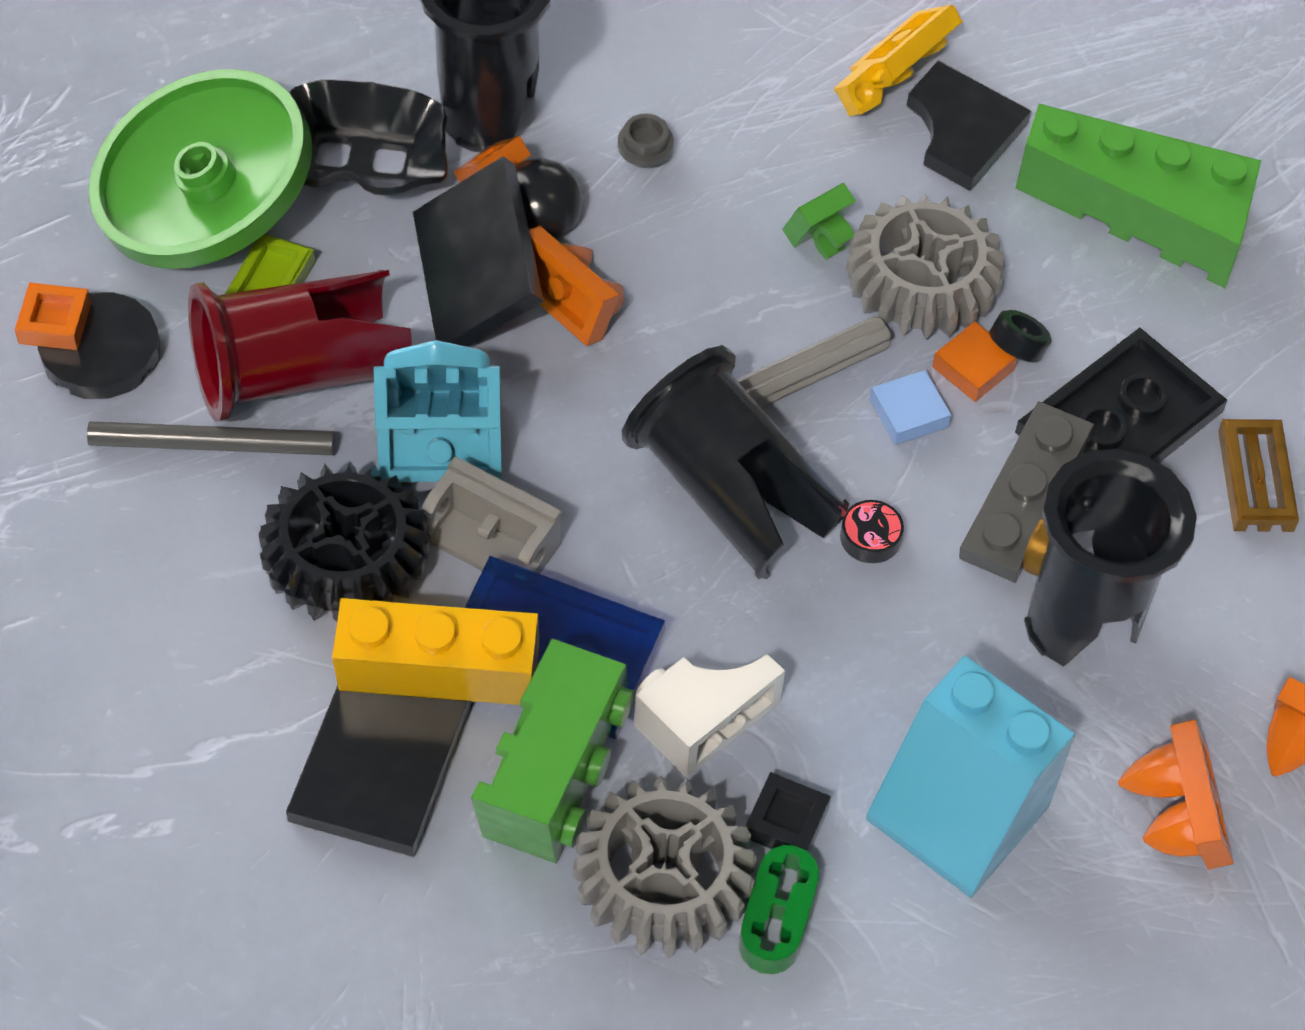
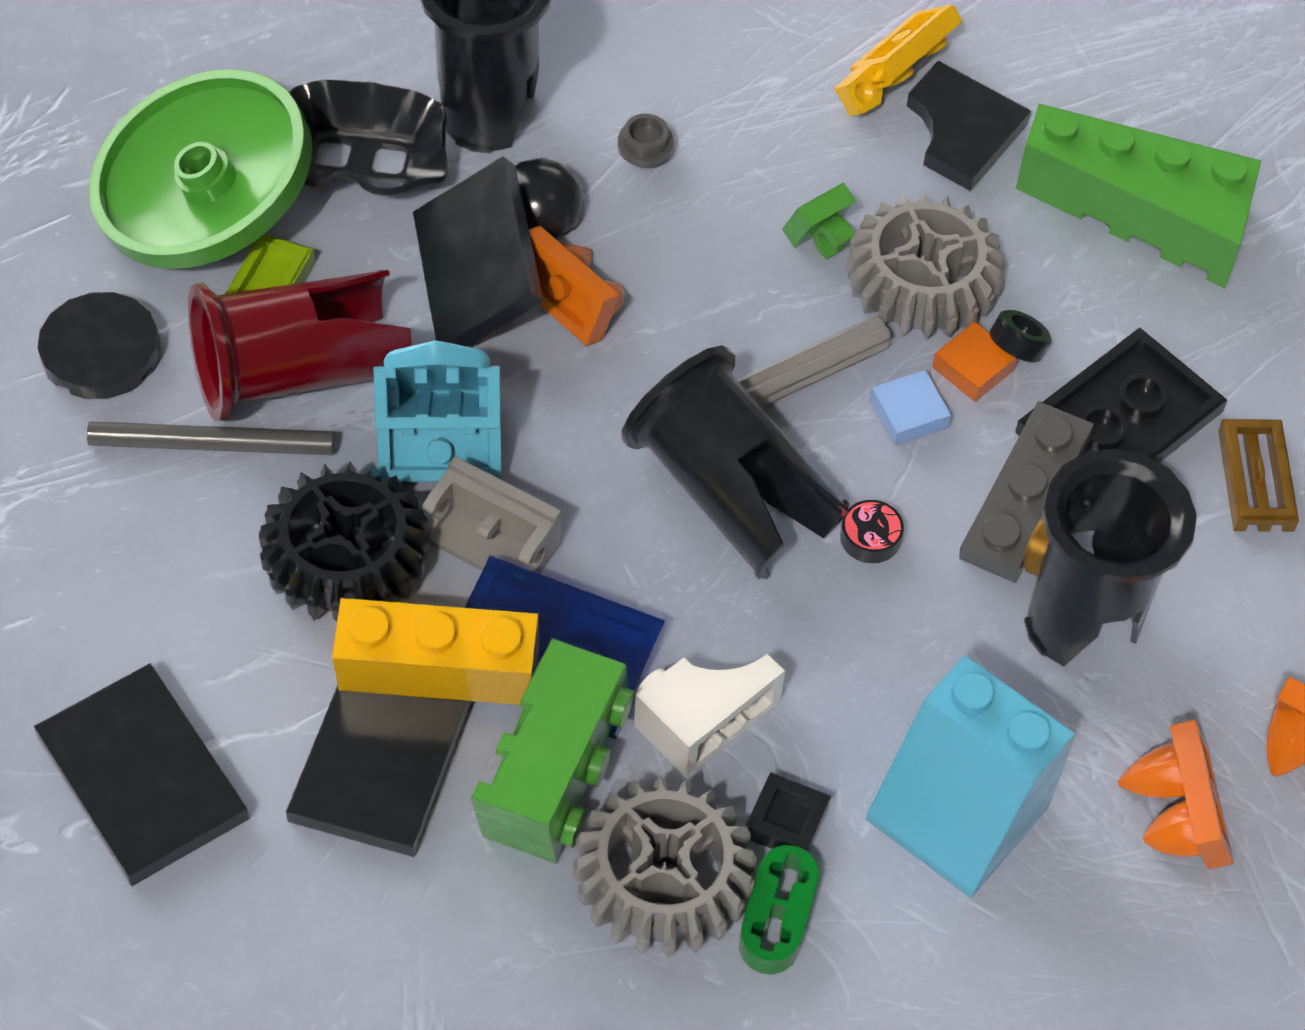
orange tile [14,282,92,351] -> none
orange tile [453,136,531,182] -> none
none -> black tile [34,663,249,887]

